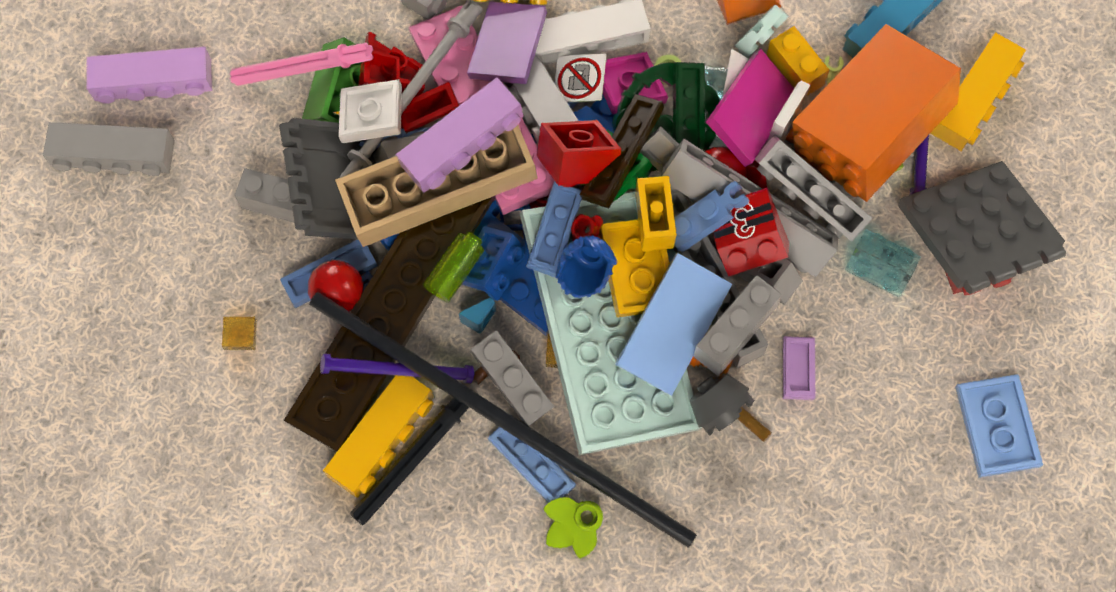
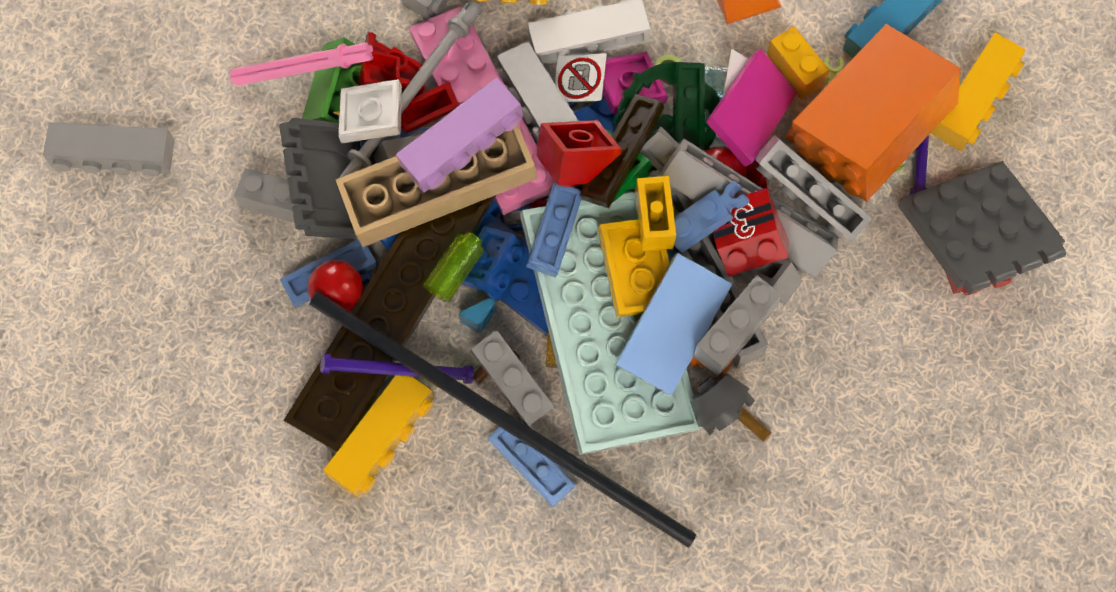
lavender brick [87,47,212,103] -> none
clear yellow plate [222,317,257,350] -> none
black axle [351,397,469,525] -> none
tile [467,1,547,84] -> none
lime plate [543,497,603,559] -> none
blue hair [556,235,617,299] -> none
red plate [571,214,603,241] -> none
light aqua plate [735,5,789,58] -> none
white tile [766,81,810,144] -> none
lavender tile [783,336,815,400] -> none
clear light blue bracket [845,229,921,297] -> none
light blue tile [955,374,1043,478] -> none

